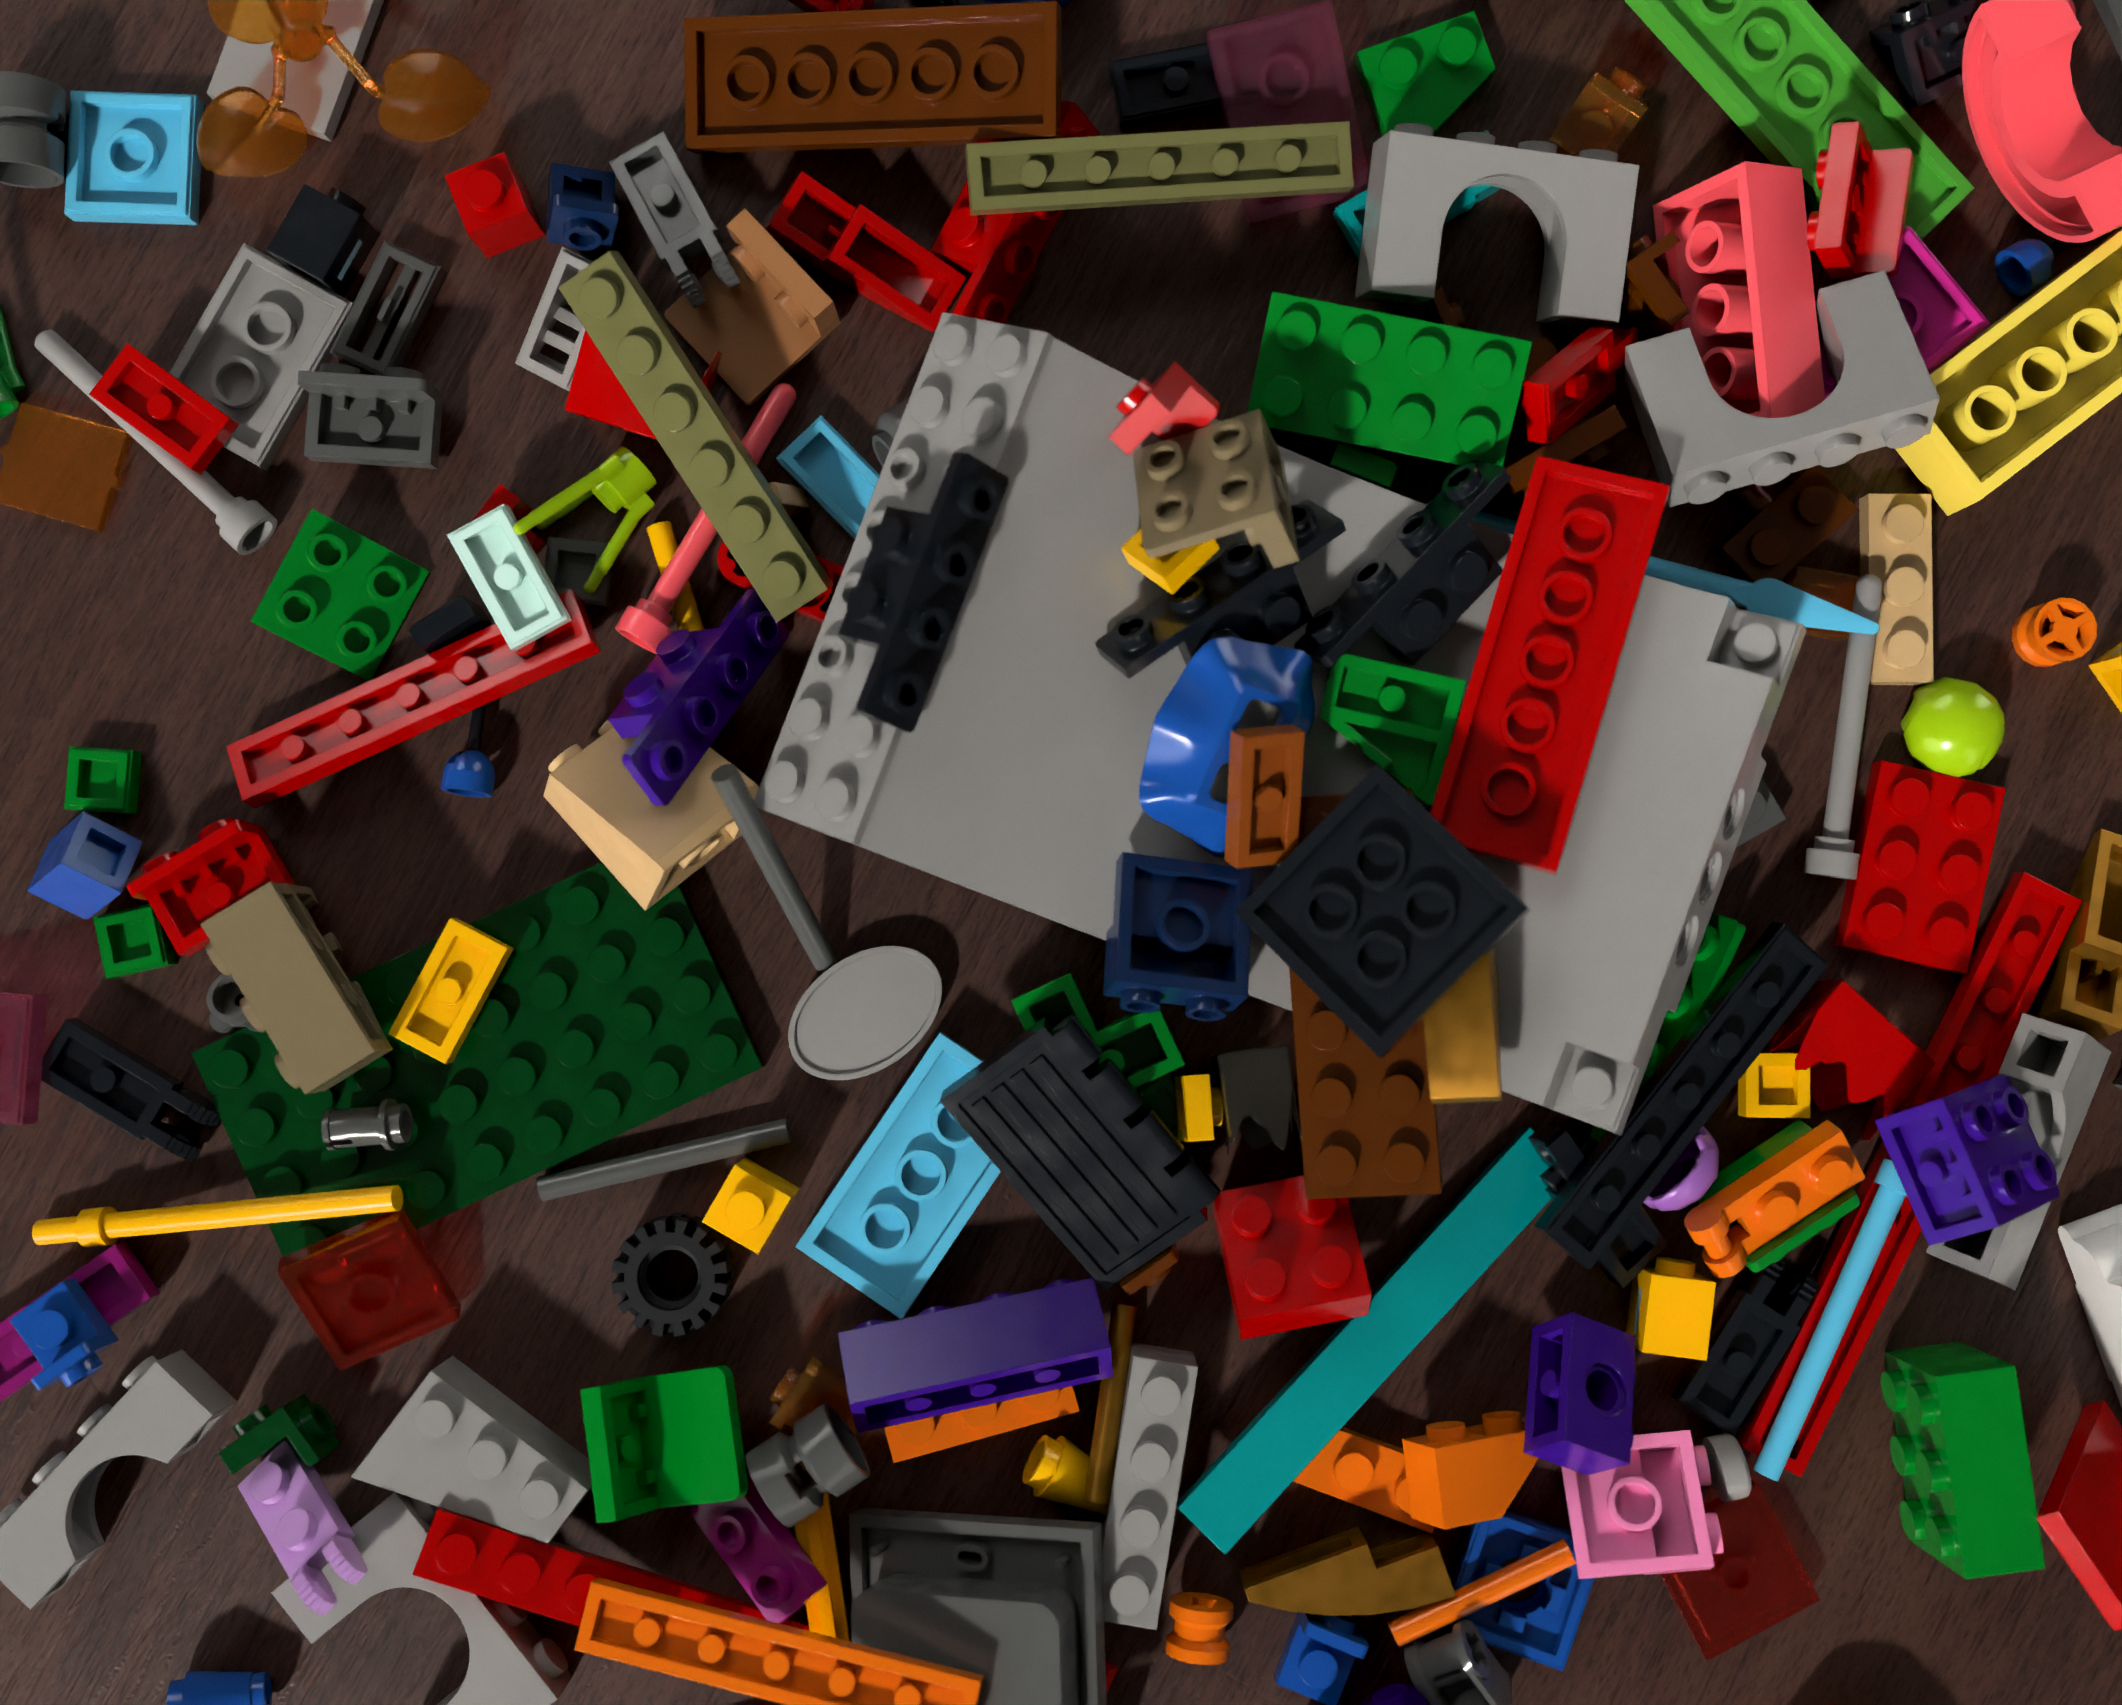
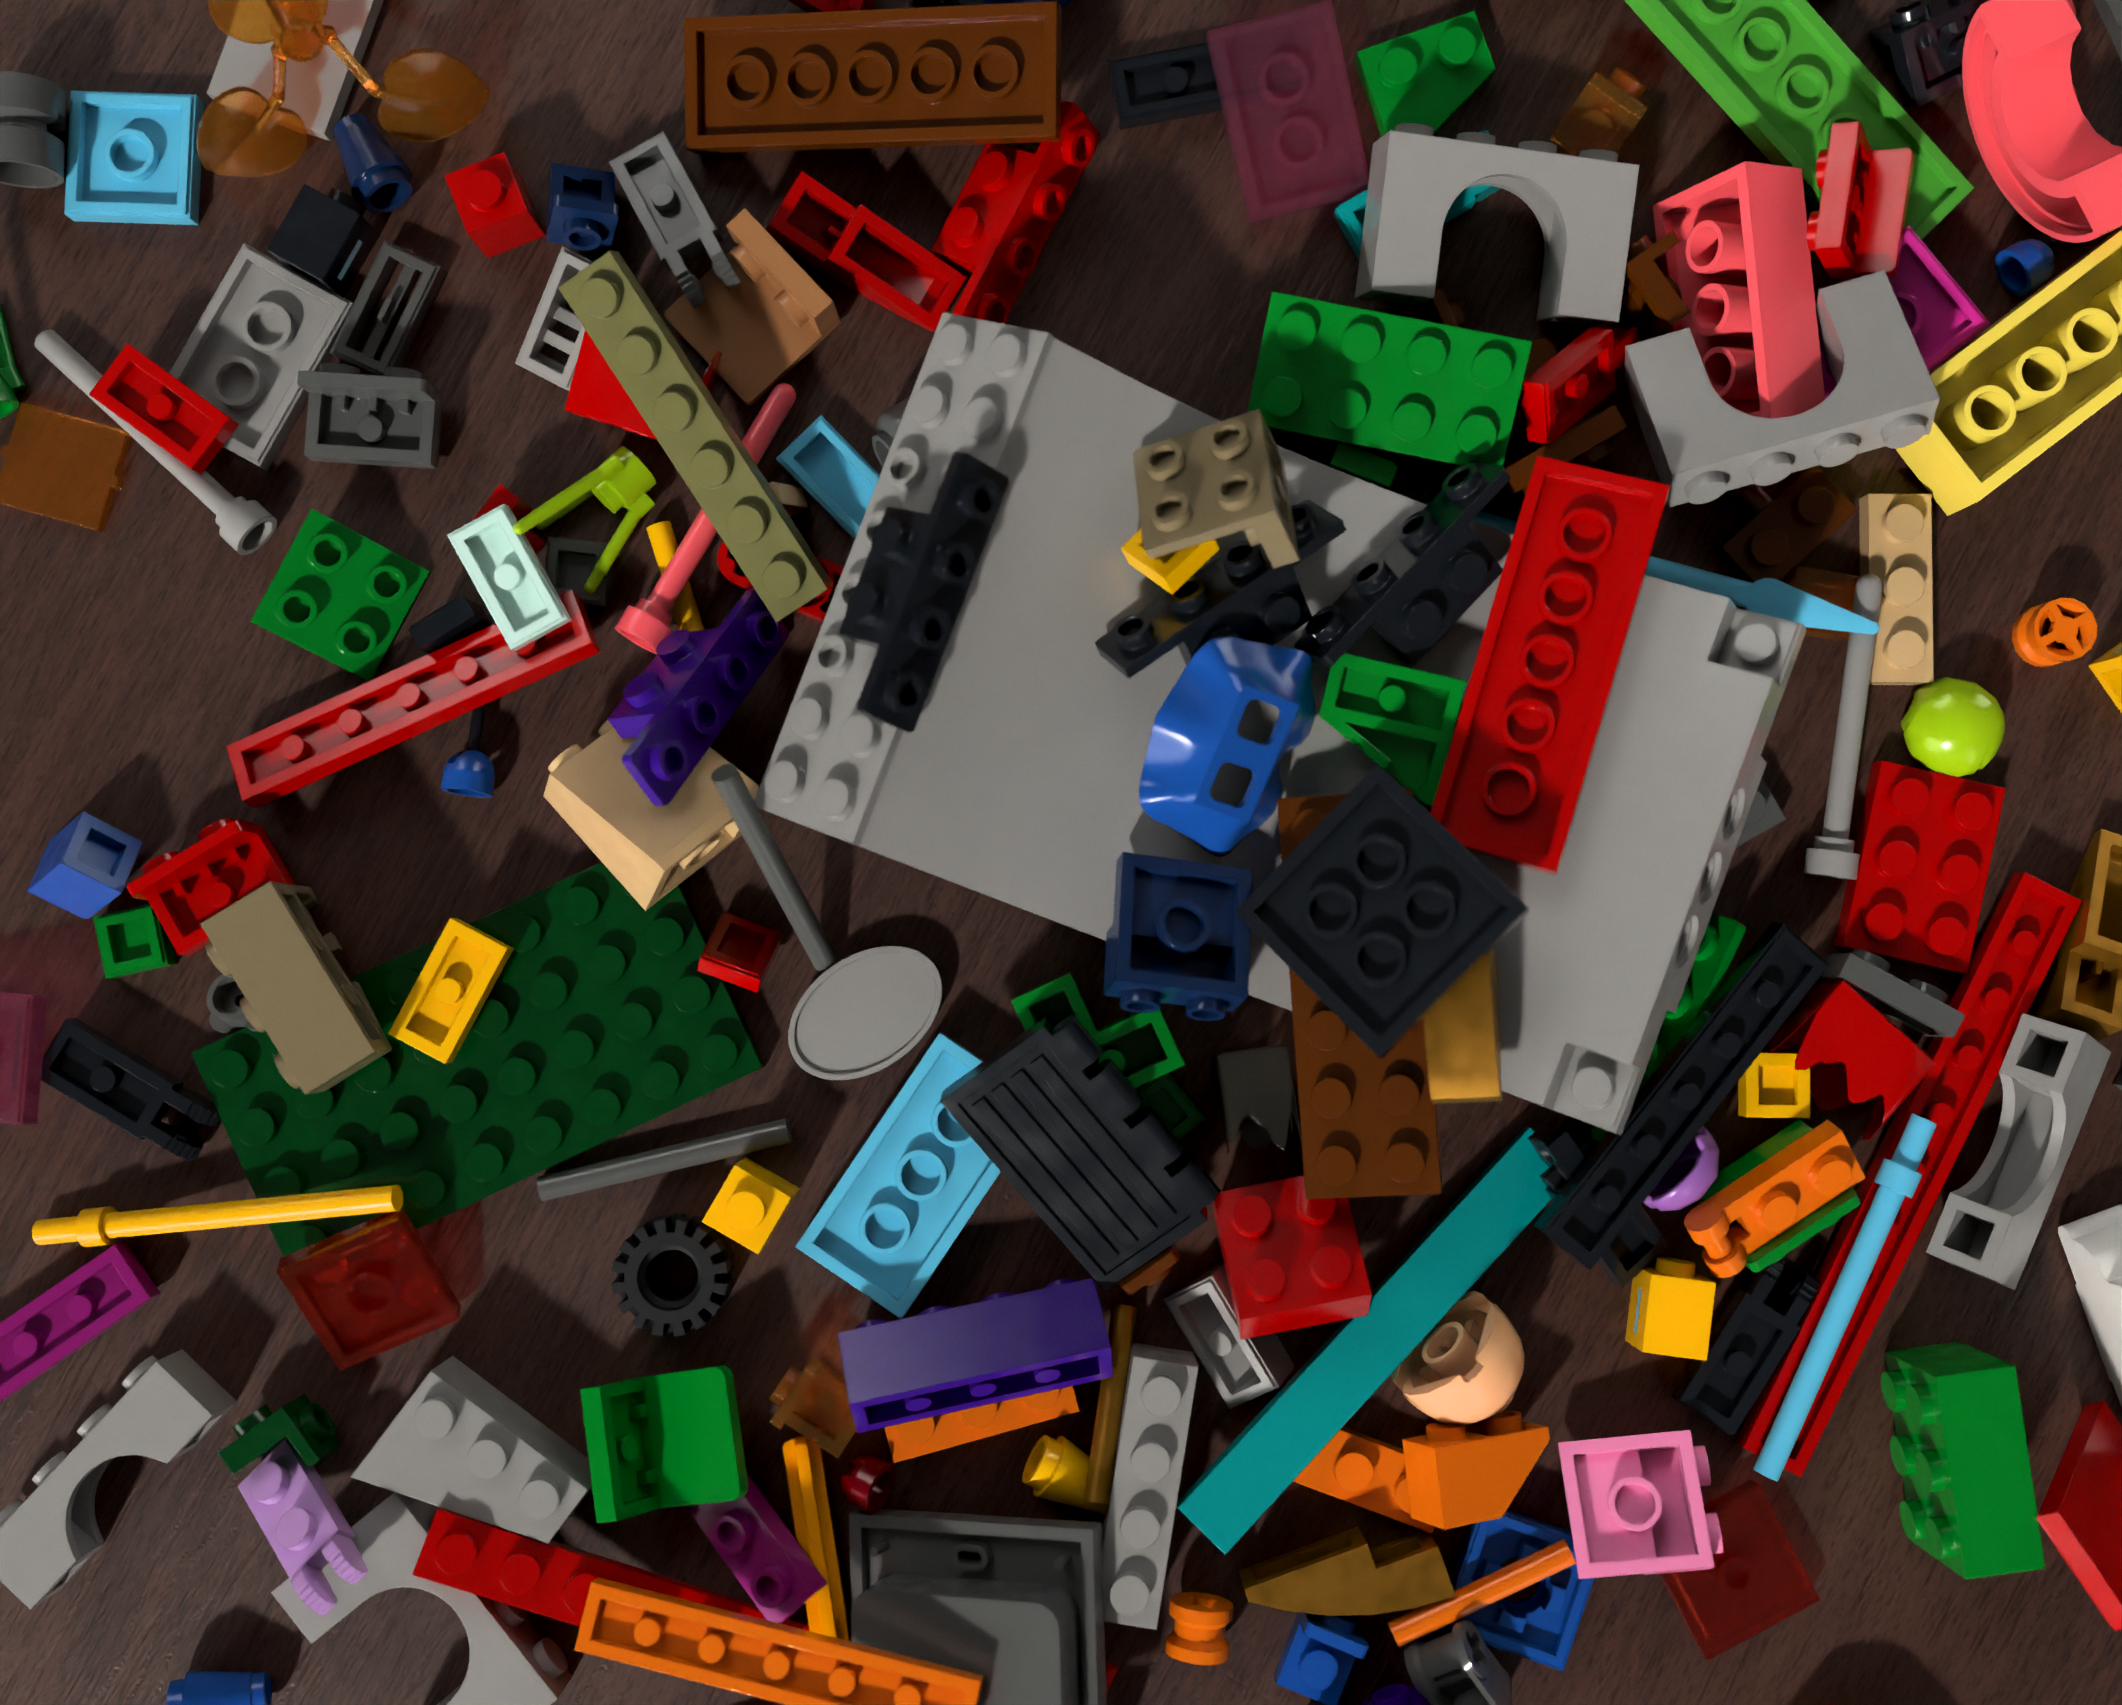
blue bracket [9,1277,119,1391] -> none
green tile [64,746,142,815] -> none
dark grey pin [321,1098,413,1150] -> none
dark grey wheel [746,1402,871,1528] -> none
olive plate [965,121,1354,216] -> none
bracket [1109,361,1221,456] -> none
yellow plate [1174,1074,1223,1142] -> none
dark orange plate [1224,724,1305,869] -> none
dark purple brick [1524,1312,1636,1475] -> none
light grey tile [1702,1433,1751,1503] -> none
dark purple bracket [1875,1074,2060,1246] -> none
none -> dark blue cone [333,114,412,213]
none -> red tile [697,911,783,993]
none -> dark red hinge [840,1455,896,1514]
none -> light grey slope [1163,1262,1294,1409]
none -> light nougat cylinder [1391,1291,1524,1425]
none -> dark grey plate [1819,948,1965,1038]

